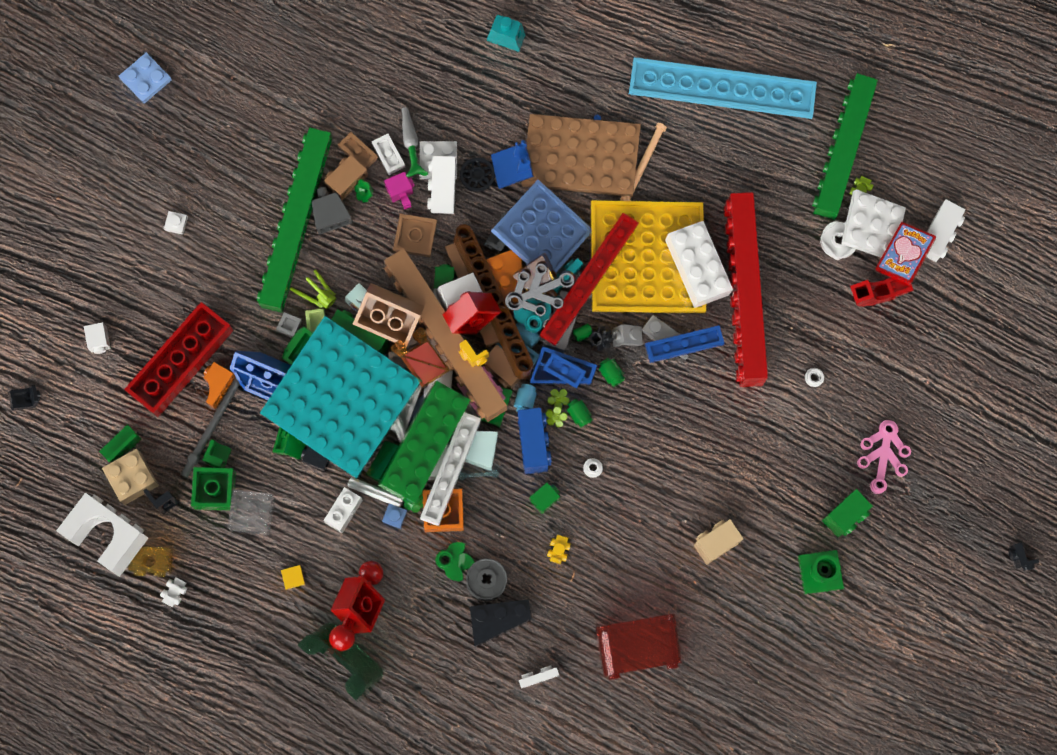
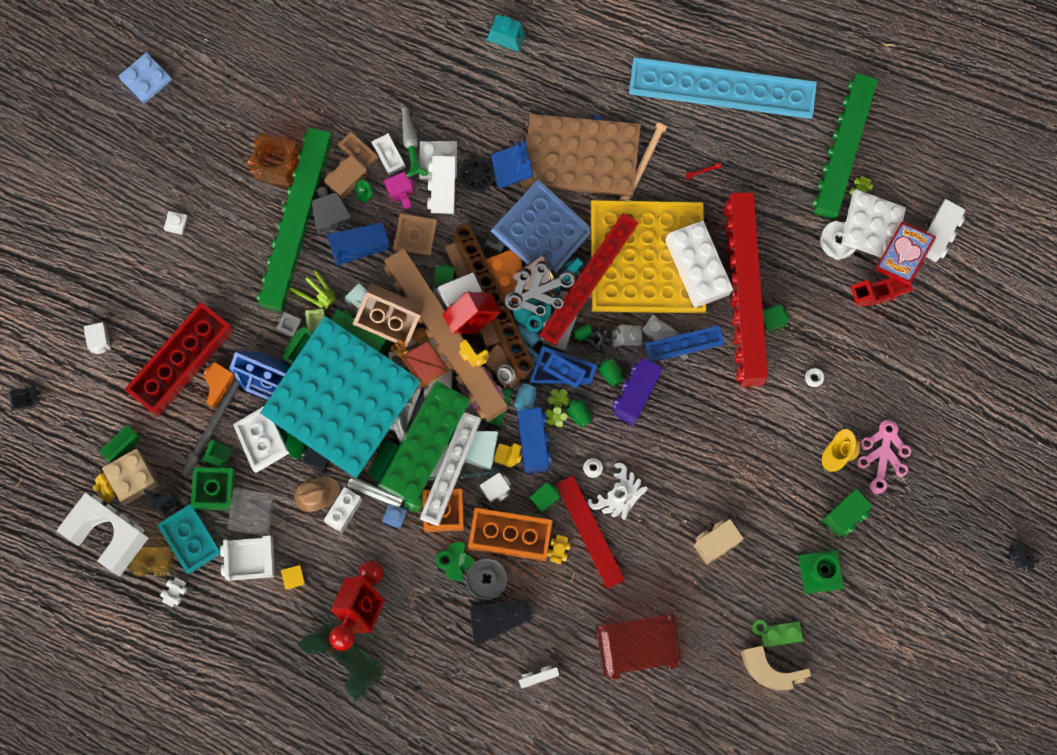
none -> yellow piece [93,474,115,503]
none -> teal plate [157,504,220,575]
none -> white panel [220,536,275,581]
none -> white plate [233,407,289,473]
none -> clear orange brick [248,133,299,188]
none -> medium nougat piece [294,476,341,512]
none -> blue wedge [326,223,391,266]
none -> orange brick [468,508,552,562]
none -> white brick [480,473,511,504]
none -> yellow bracket [493,443,522,468]
none -> light grey plate [497,364,516,384]
none -> red tile [555,476,625,589]
none -> white animal [588,463,648,520]
none -> dark purple brick [612,358,663,426]
none -> red hinge [685,162,722,180]
none -> tan arch [741,646,811,691]
none -> bright green hinge [752,620,803,648]
none -> green brick [763,304,789,333]
none -> yellow piece [822,429,860,472]

